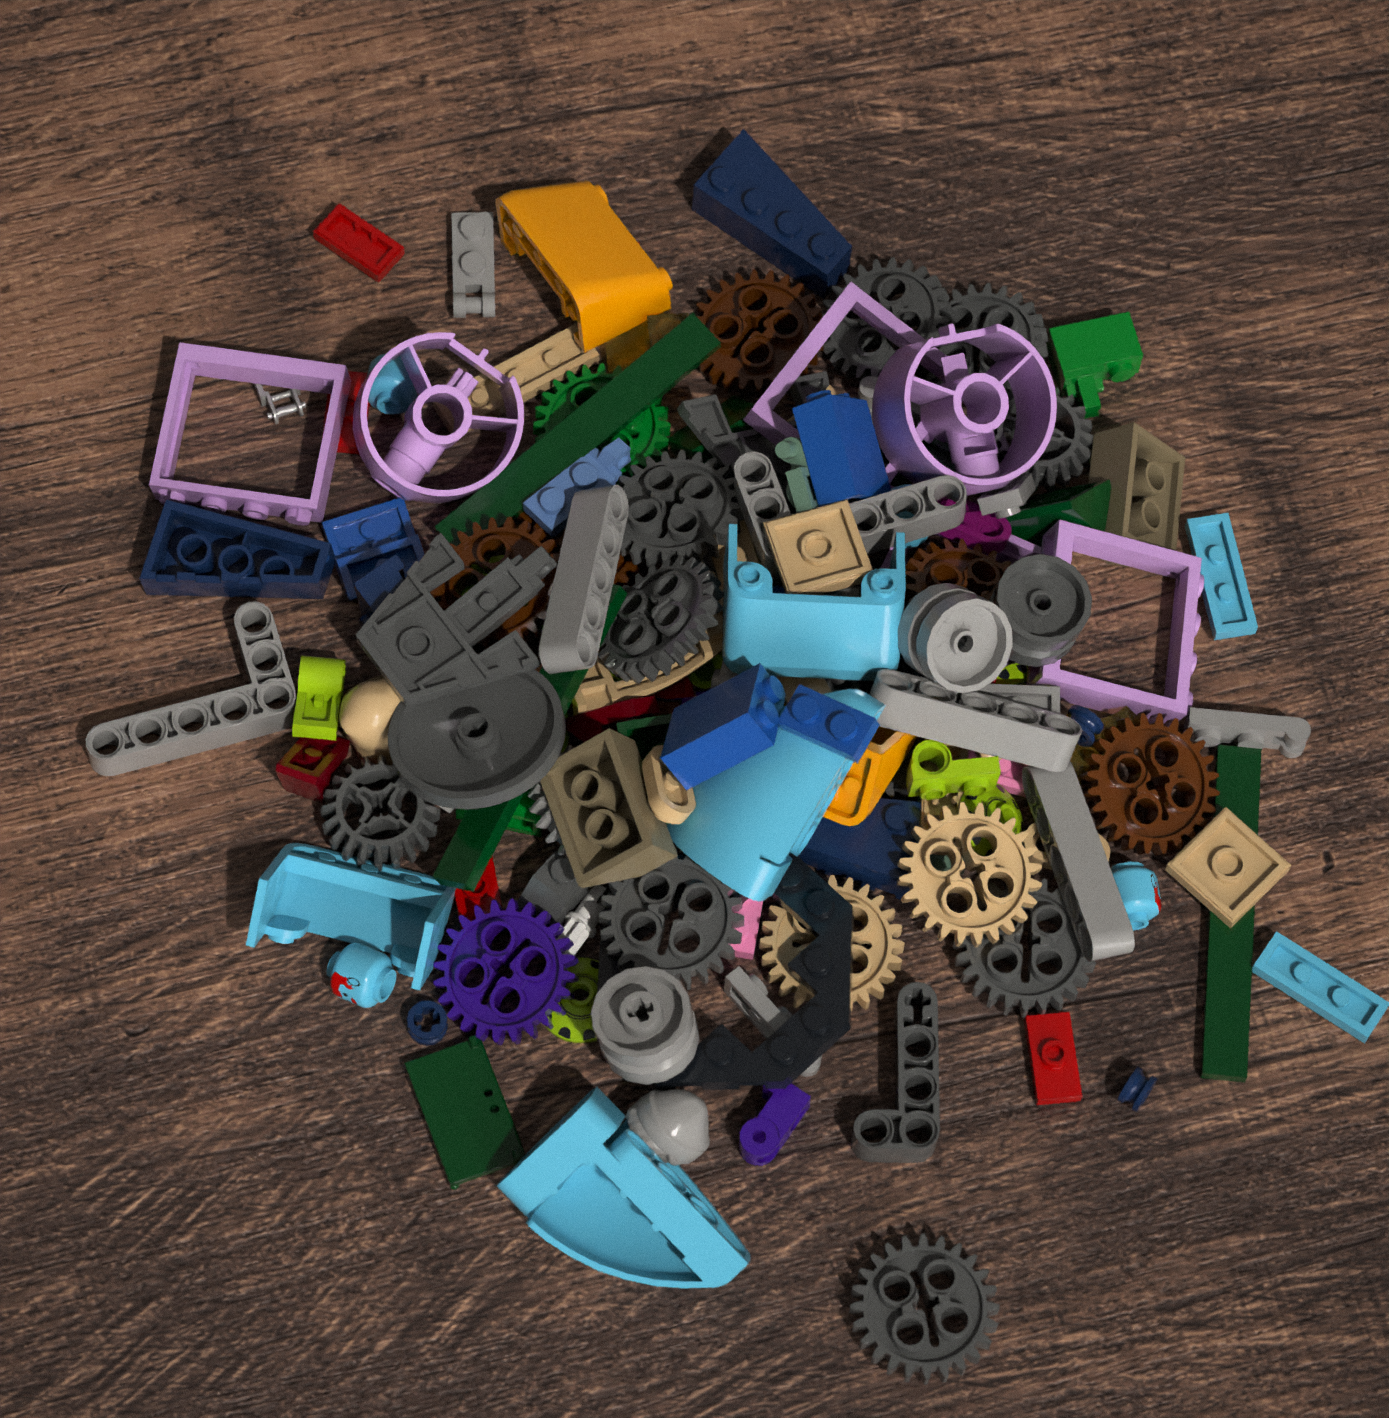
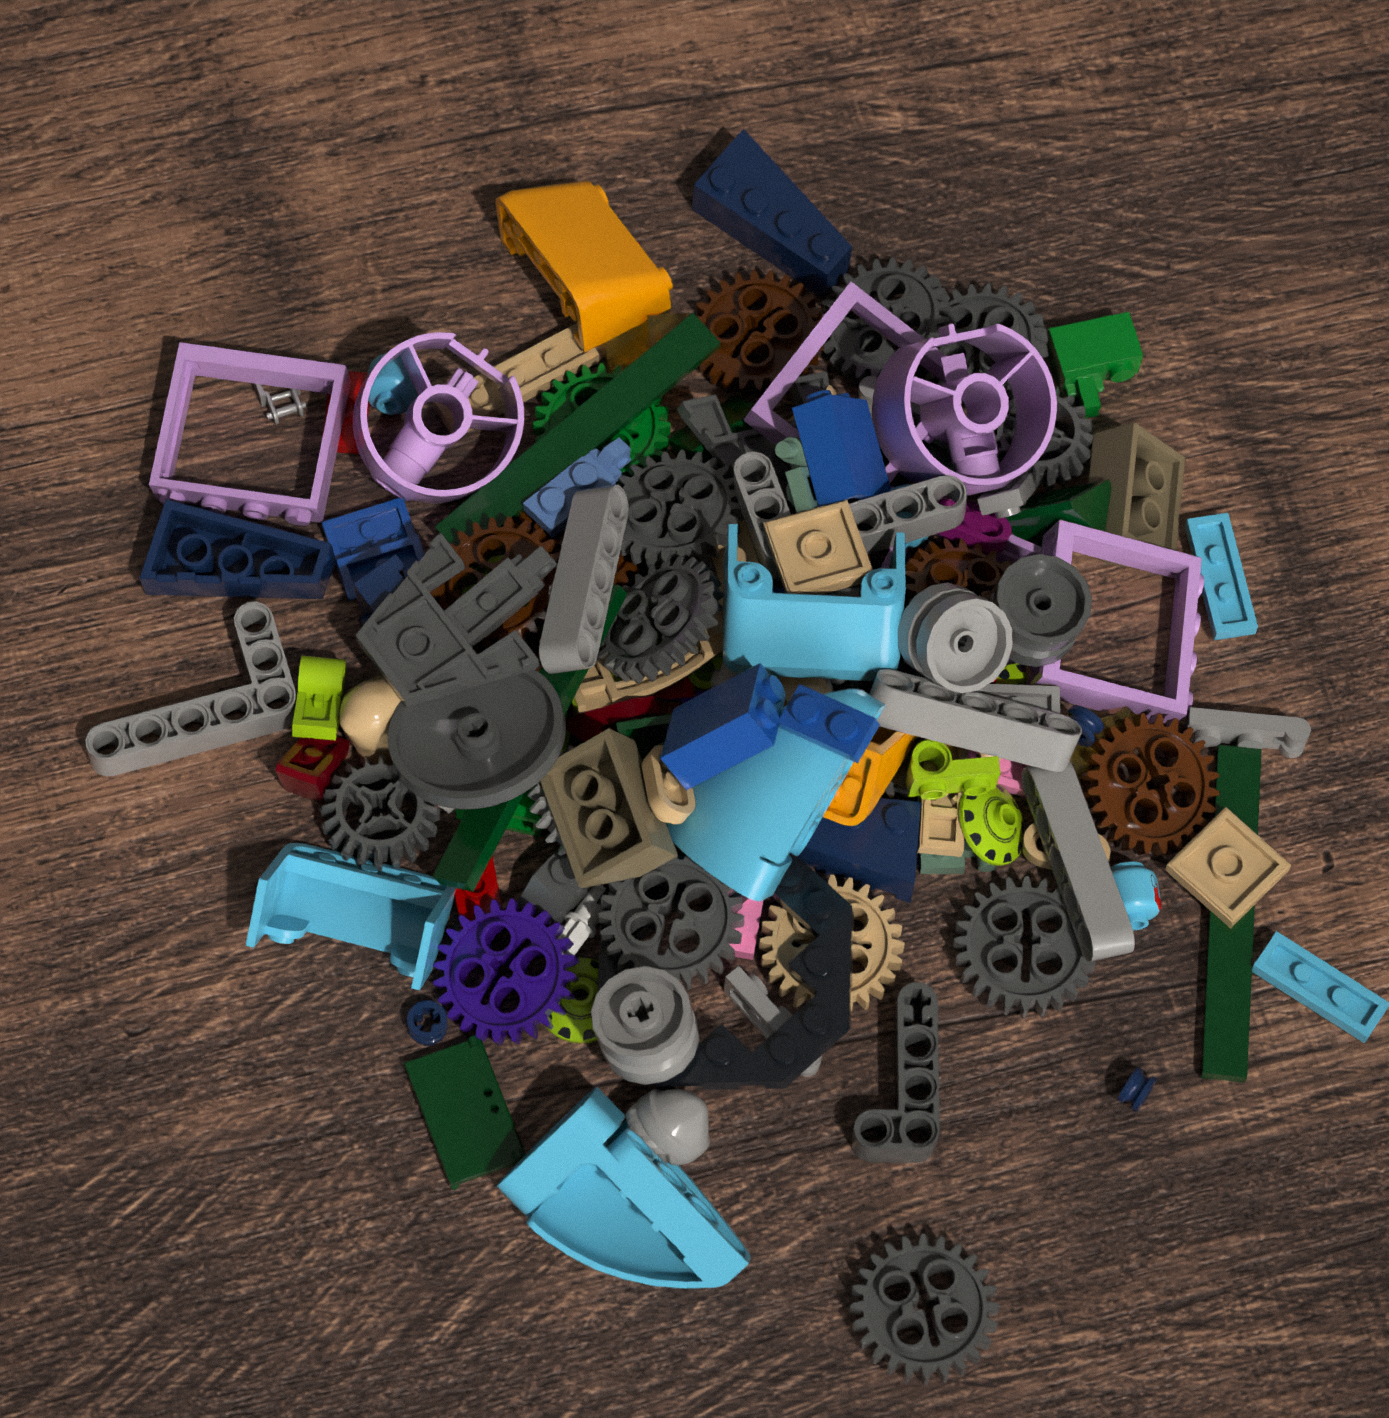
red plate [313,203,405,283] -> none
medium azure head [327,943,397,1008] -> none
light grey plate [452,212,495,318] -> none
dark purple leg [739,1084,811,1166] -> none
tan gear [896,802,1042,948] -> none
red plate [1024,1012,1082,1105] -> none

